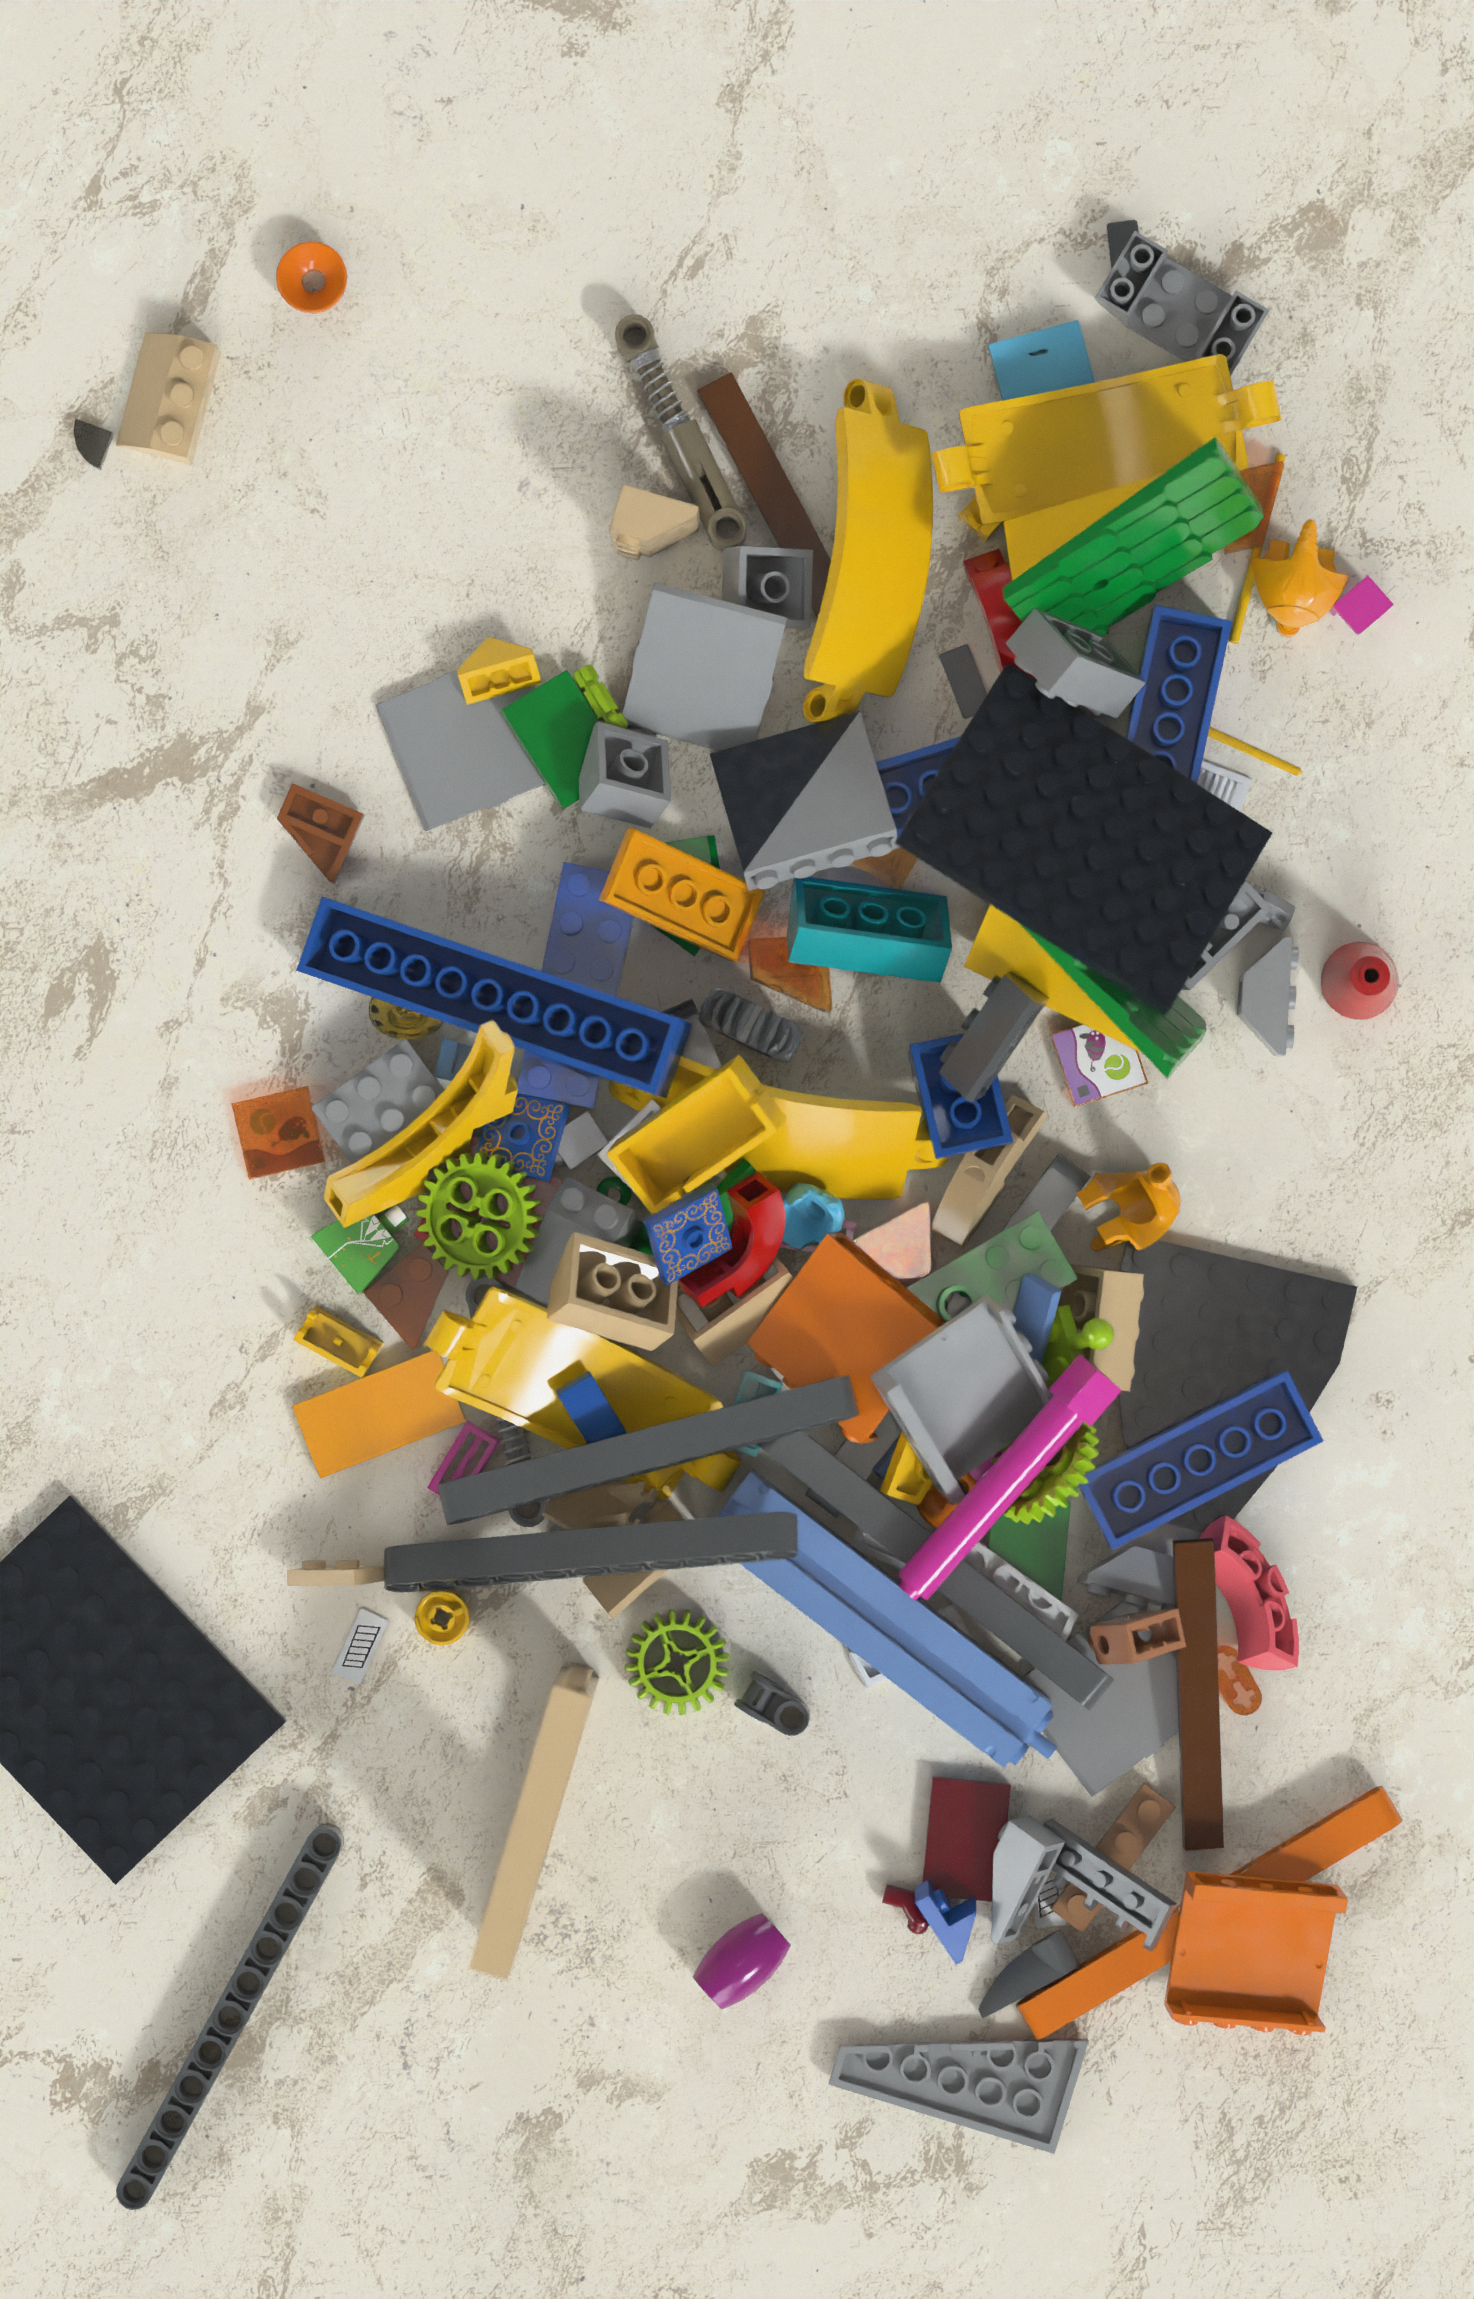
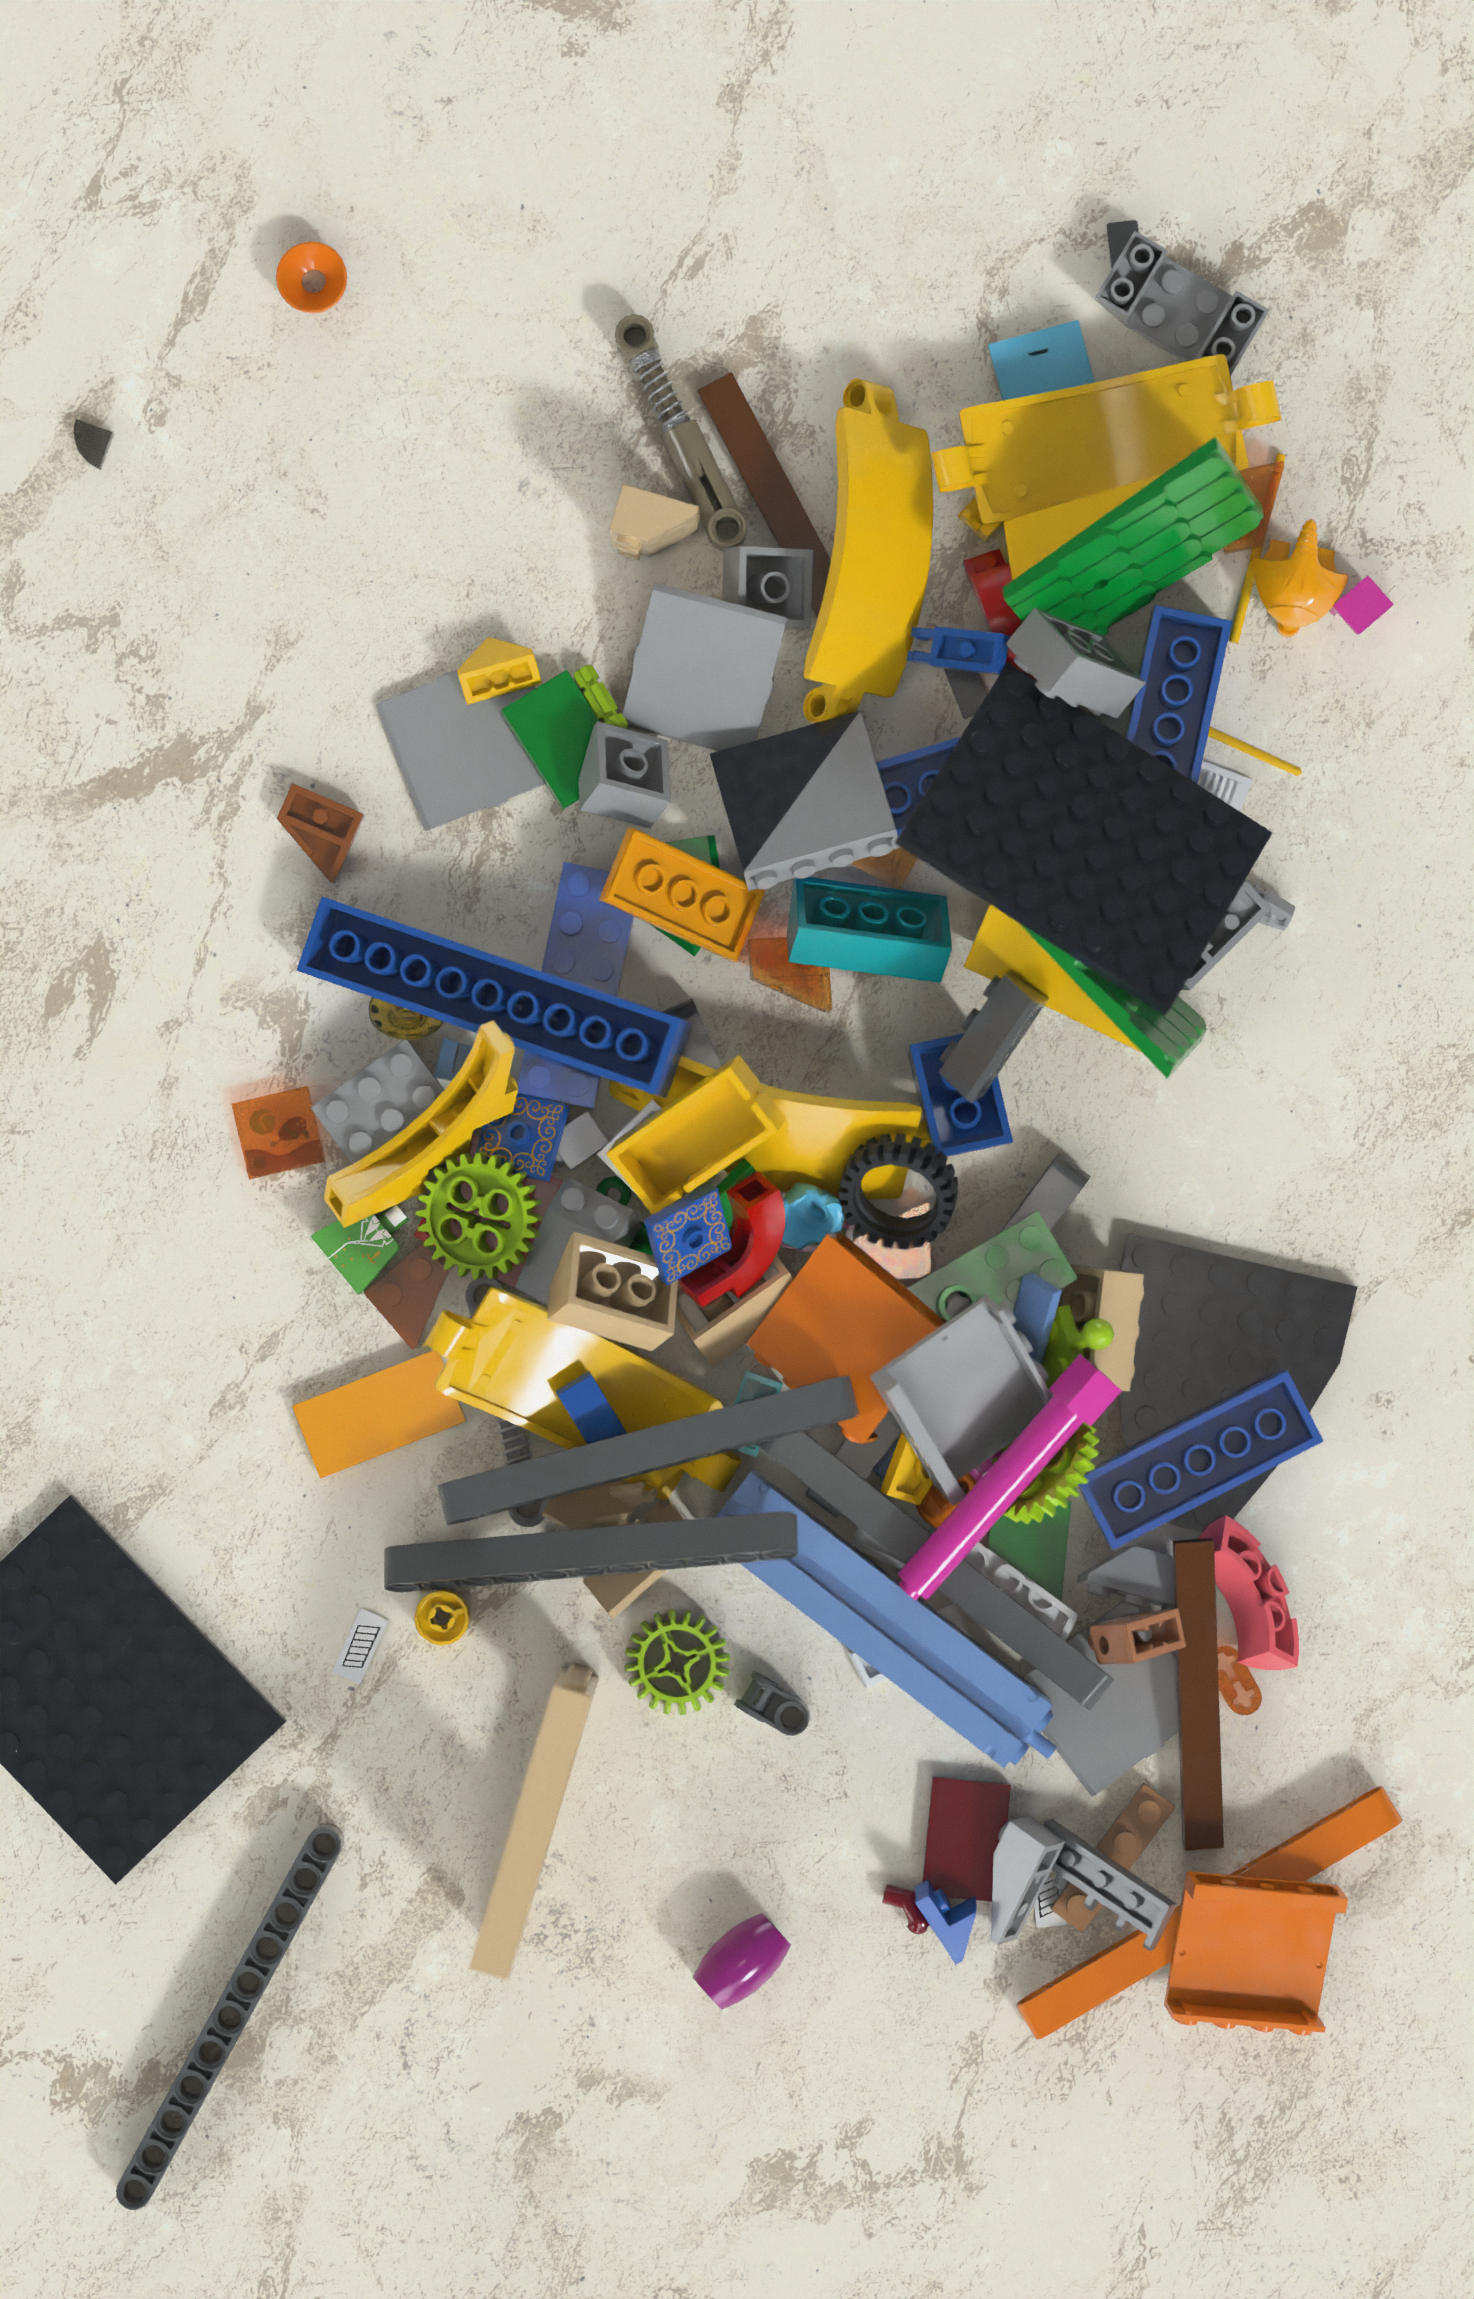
tan slope [116,332,221,465] -> none
tan wing [287,1560,384,1586] -> none
yellow hinge [293,1305,383,1378] -> none
dark pink tile [427,1420,501,1495] -> none
dark grey gear [699,988,803,1063] -> none
light grey wing [829,2038,1089,2154] -> none
tan slope [930,1094,1047,1249] -> none
dark grey piece [978,1930,1080,2018] -> none
tile [1049,1024,1148,1108] -> none
light orange piece [1076,1163,1181,1252] -> none
light grey slope [1237,937,1299,1057] -> none
cone [1321,942,1399,1020] -> none
none -> black tyre [839,1133,958,1249]
none -> blue hinge [907,626,1010,675]

